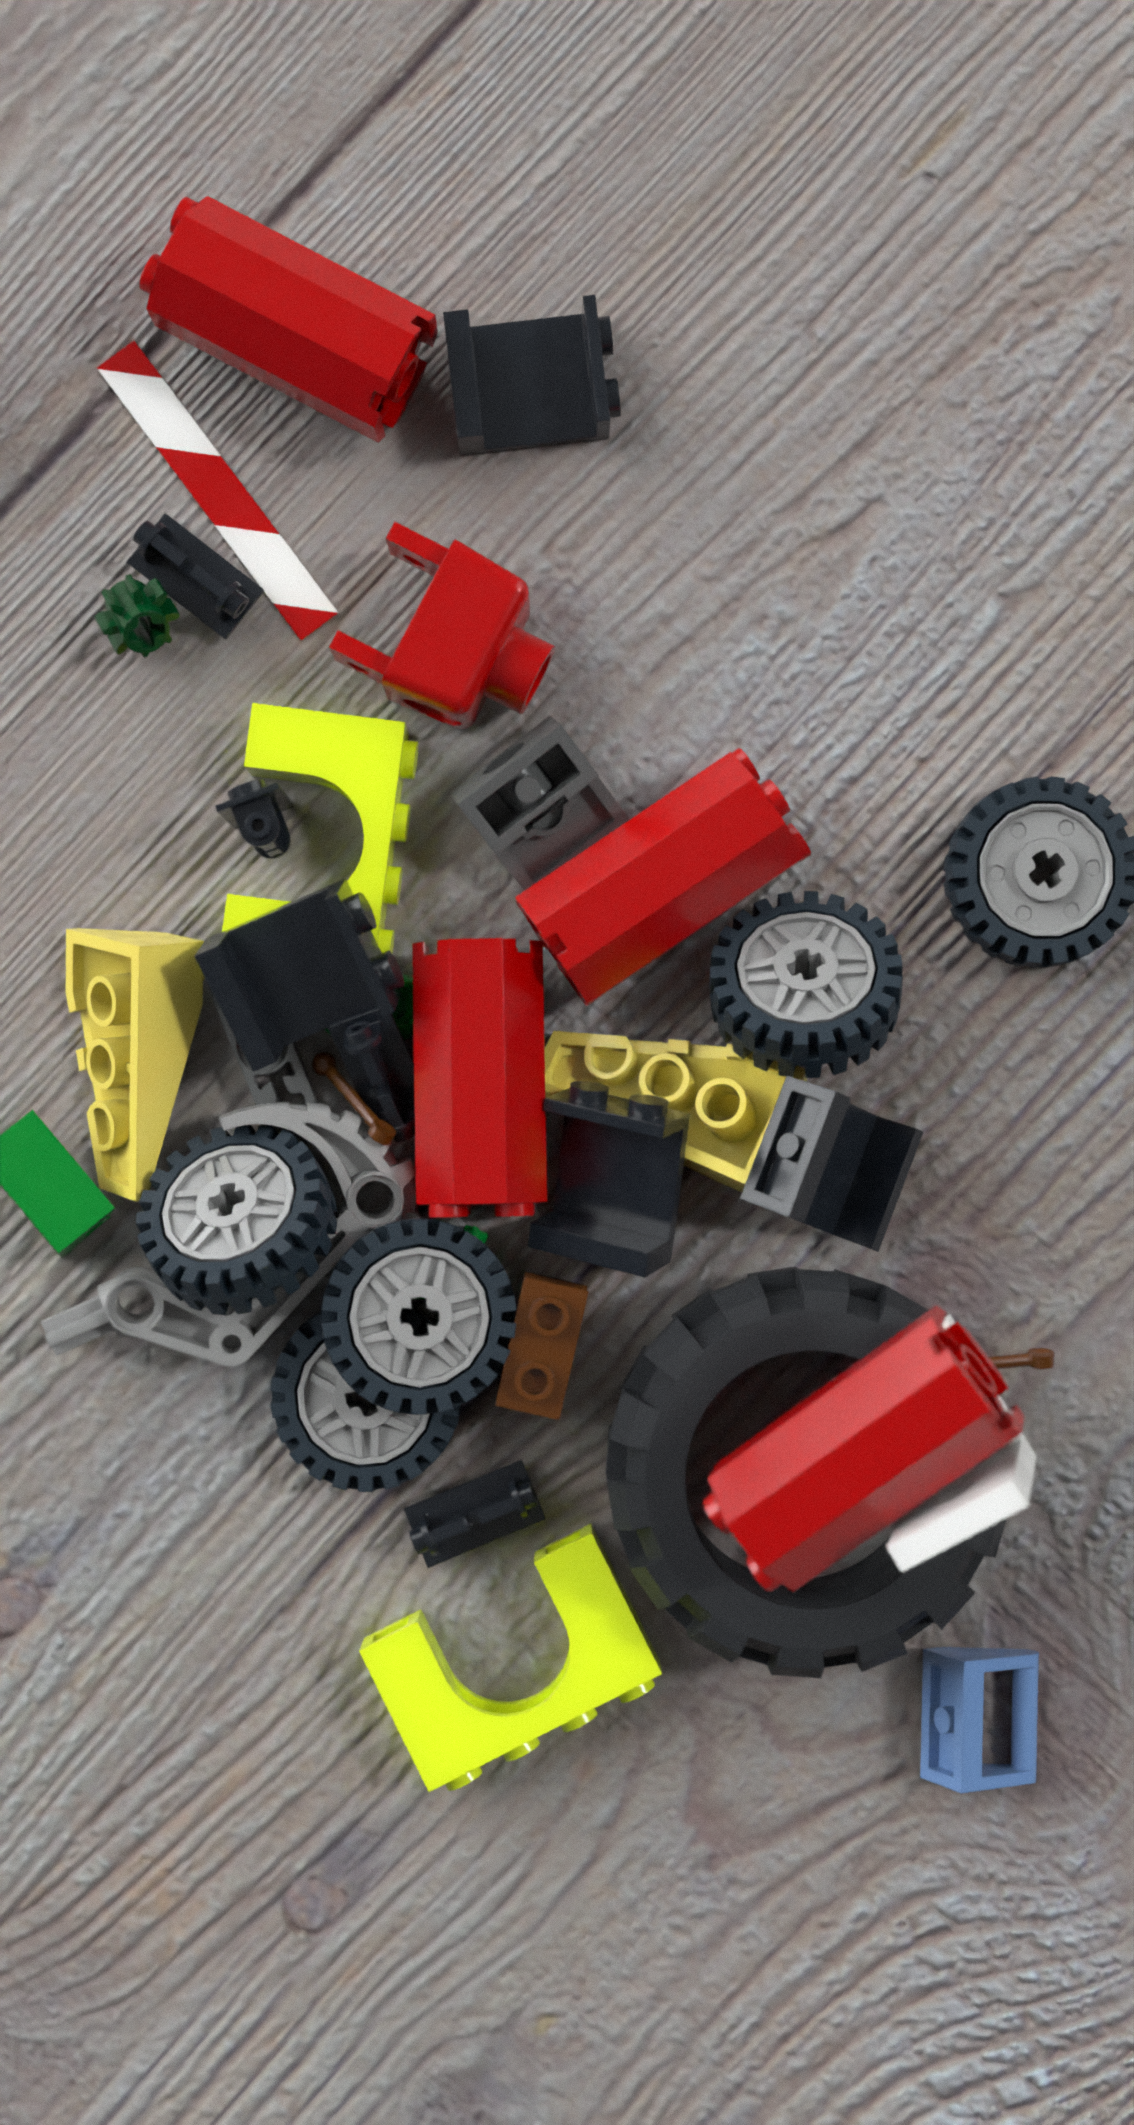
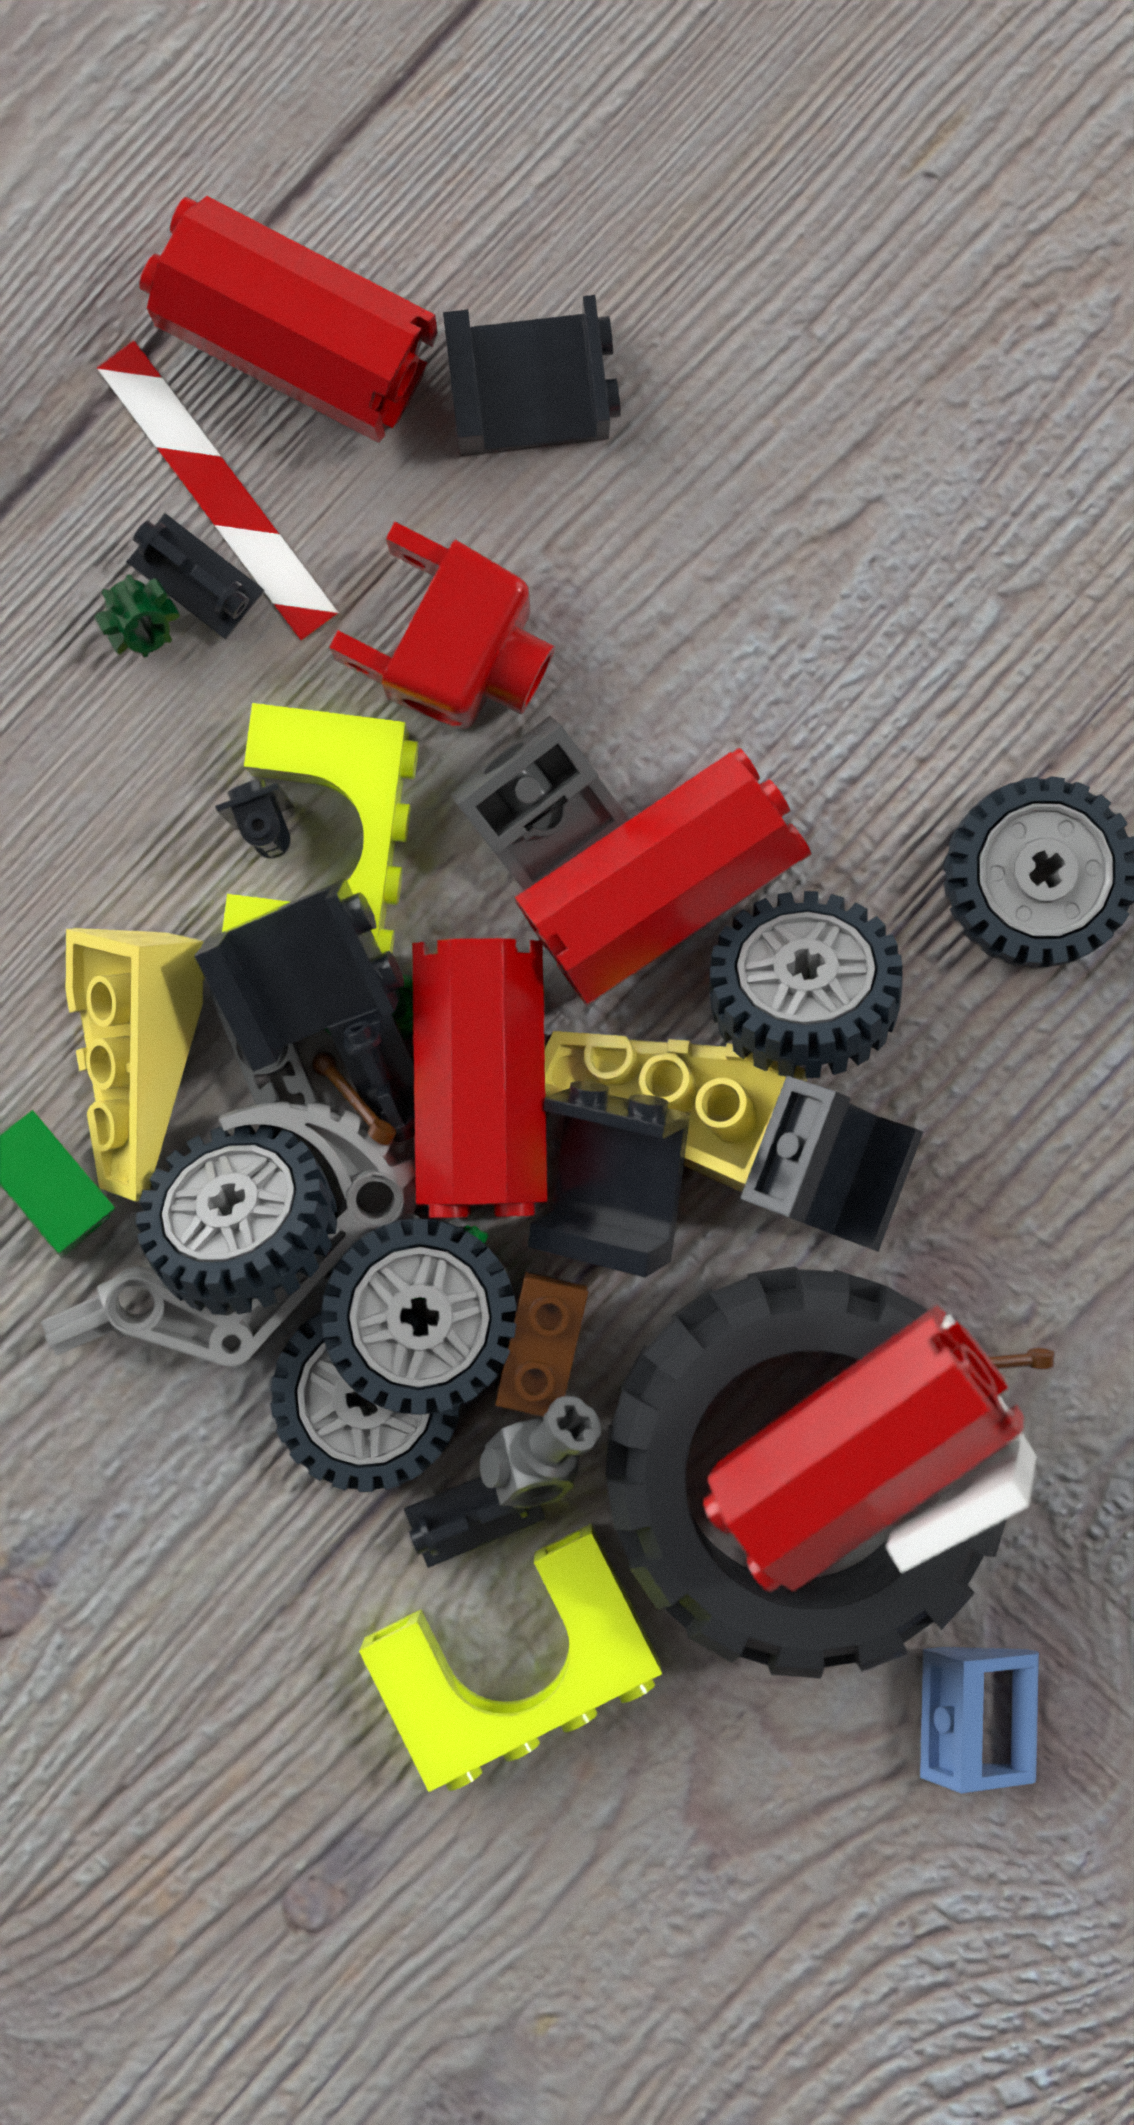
none -> dark grey connector [480,1396,601,1508]

